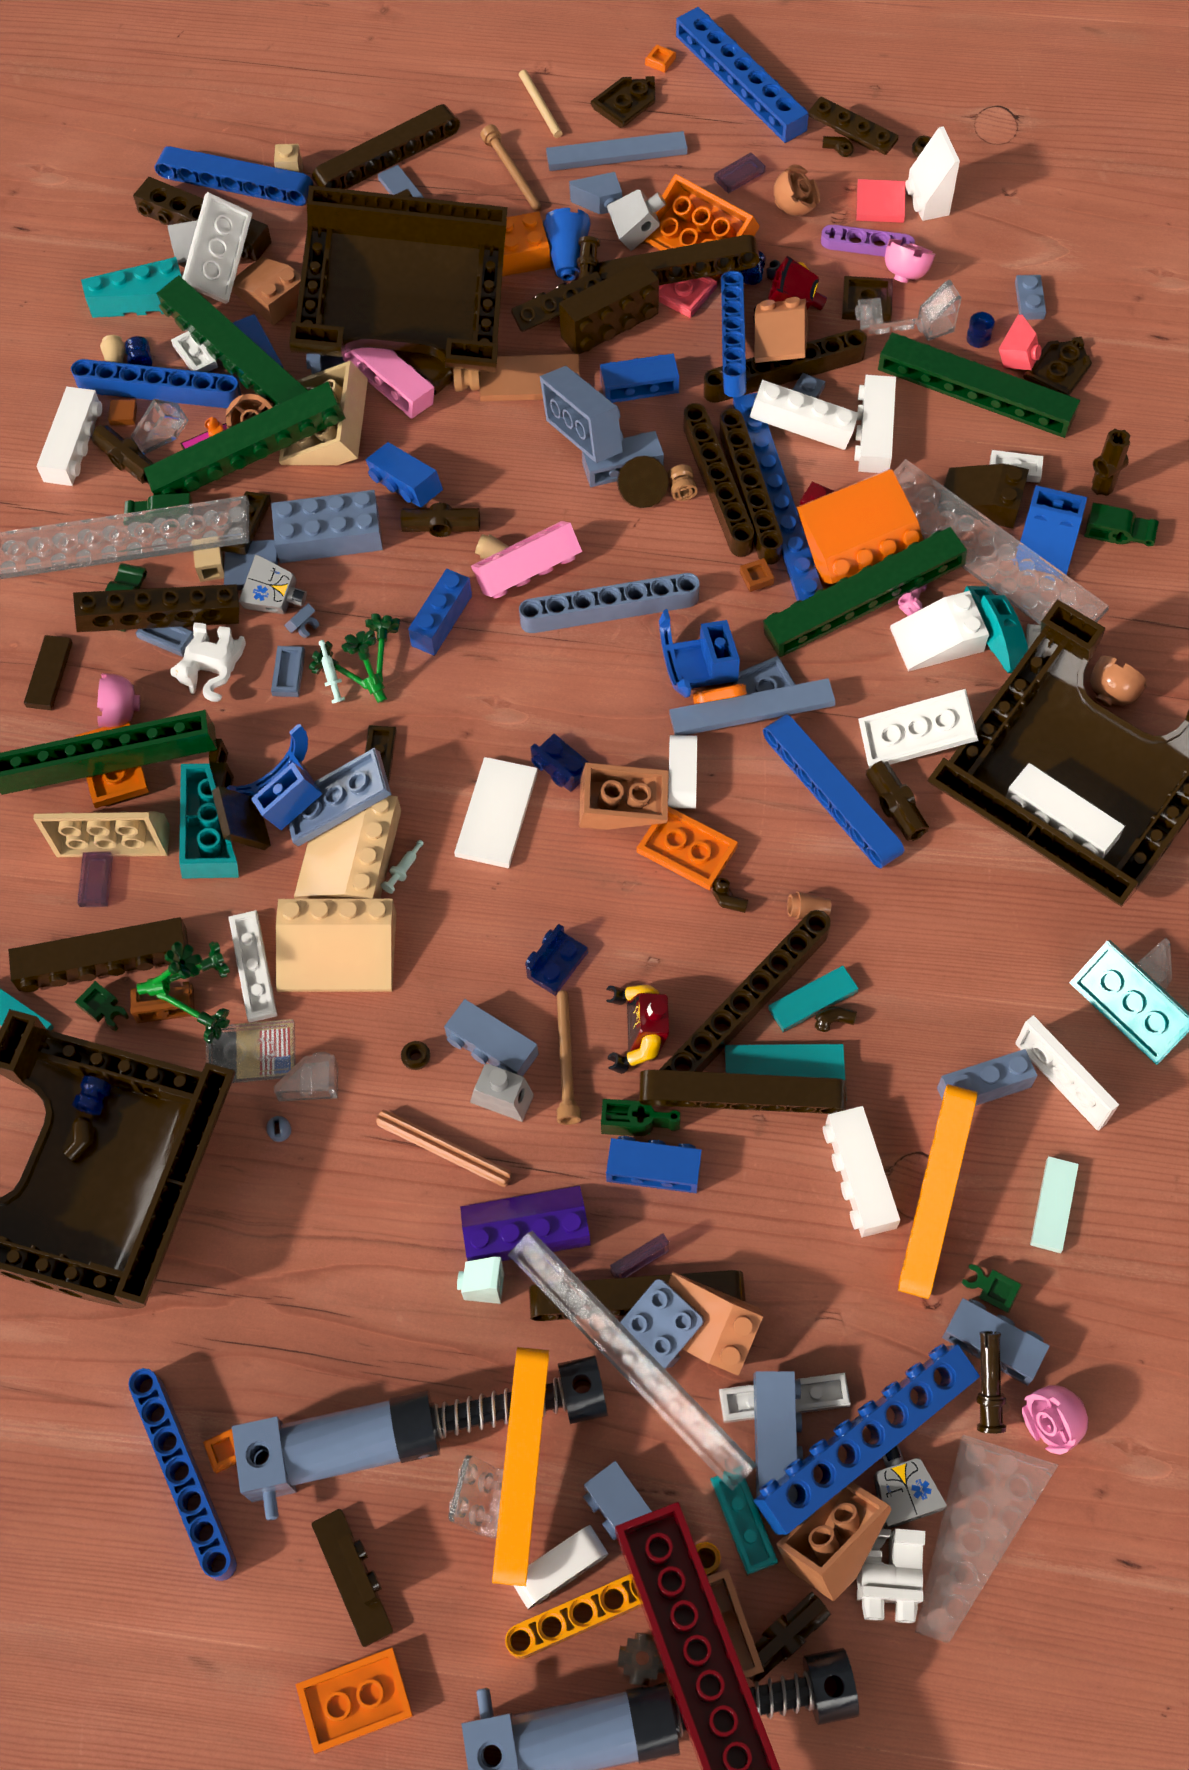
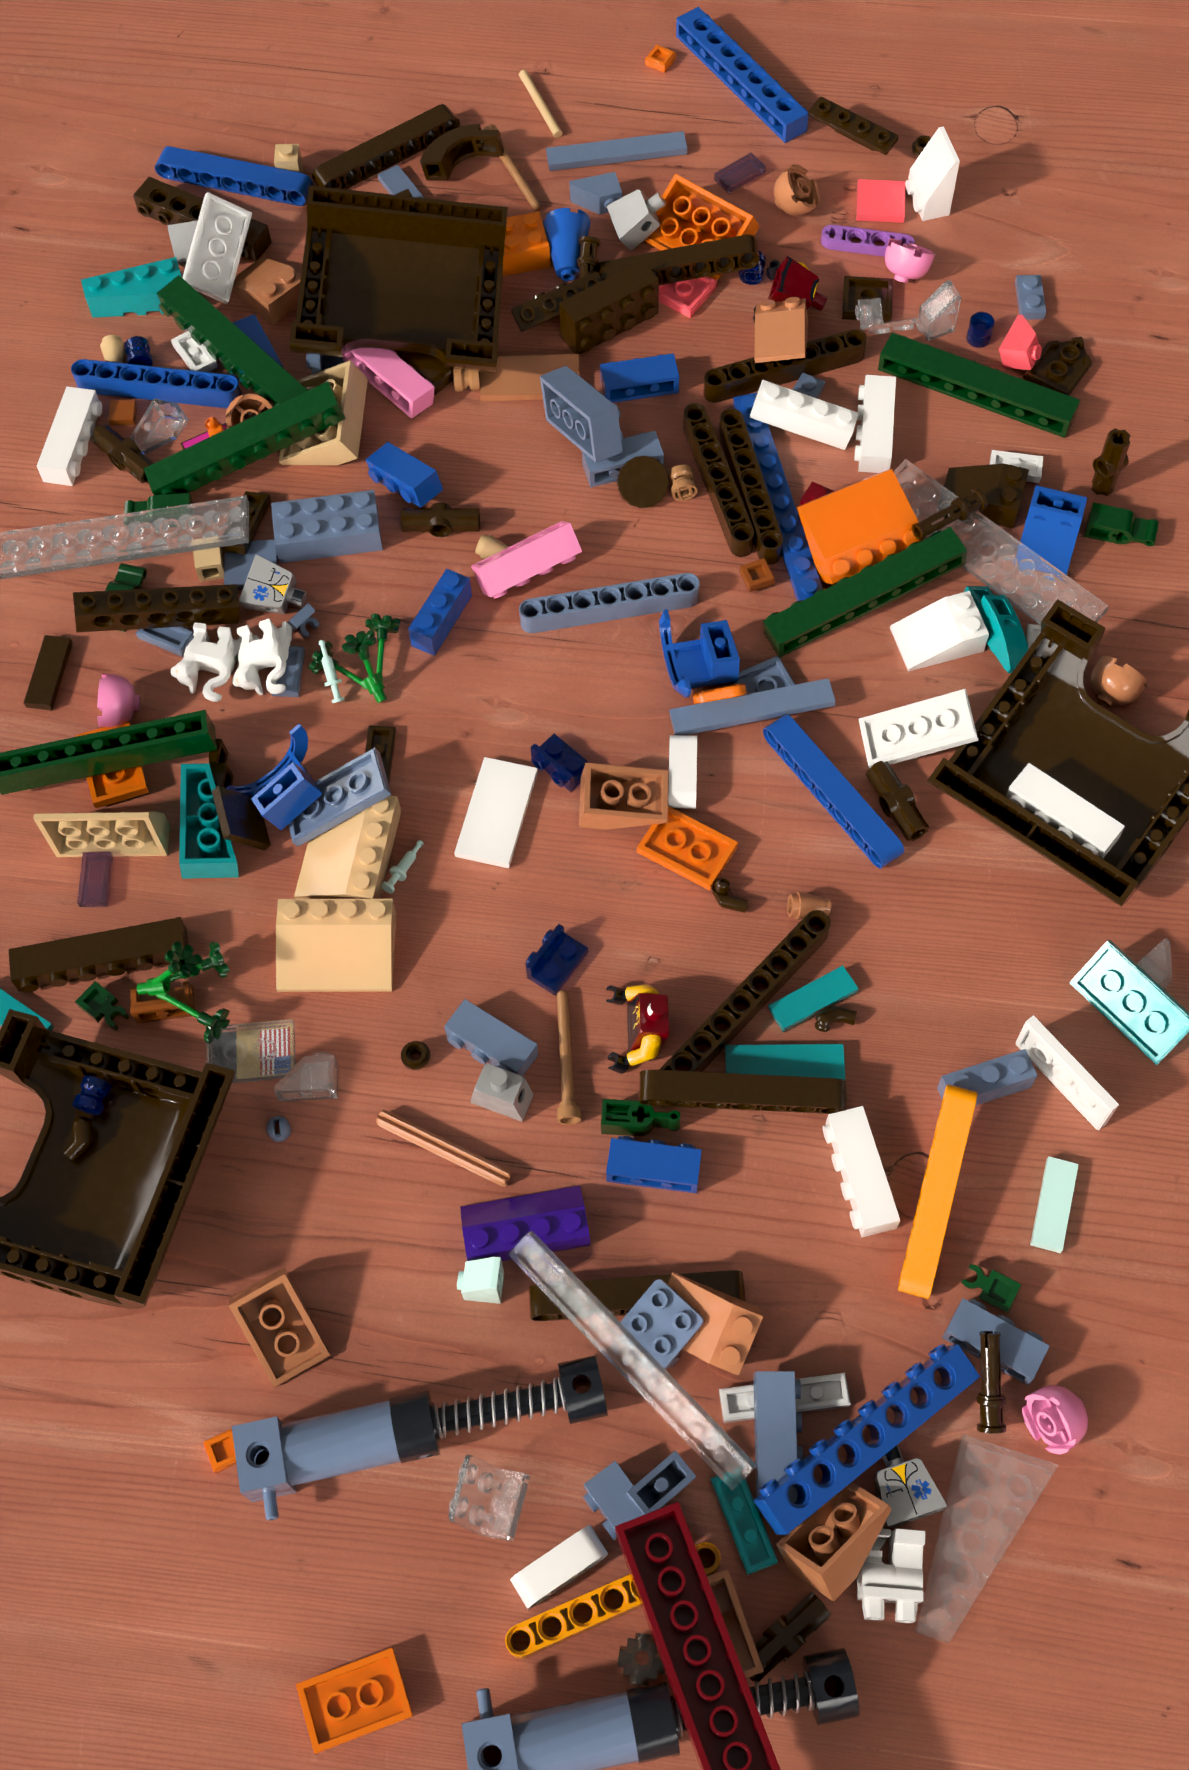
blue beam [128,1368,237,1581] -> none
white tile [229,910,278,1023] -> none
dark brown bracket [312,1509,393,1647] -> none
light orange beam [492,1347,550,1587] -> none
dark brown tile [591,76,655,128] -> none
tile [610,1233,669,1278] -> none
blue beam [721,271,747,398] -> none
dark brown arm [822,136,854,157] -> none
bright pink bar [898,584,927,616] -> none
none -> nougat slope [228,1267,330,1388]
none -> white animal [232,619,292,695]
none -> dark brown arch [420,124,505,180]
none -> sand blue slope [626,1450,697,1515]
none -> dark brown pin [912,488,988,540]

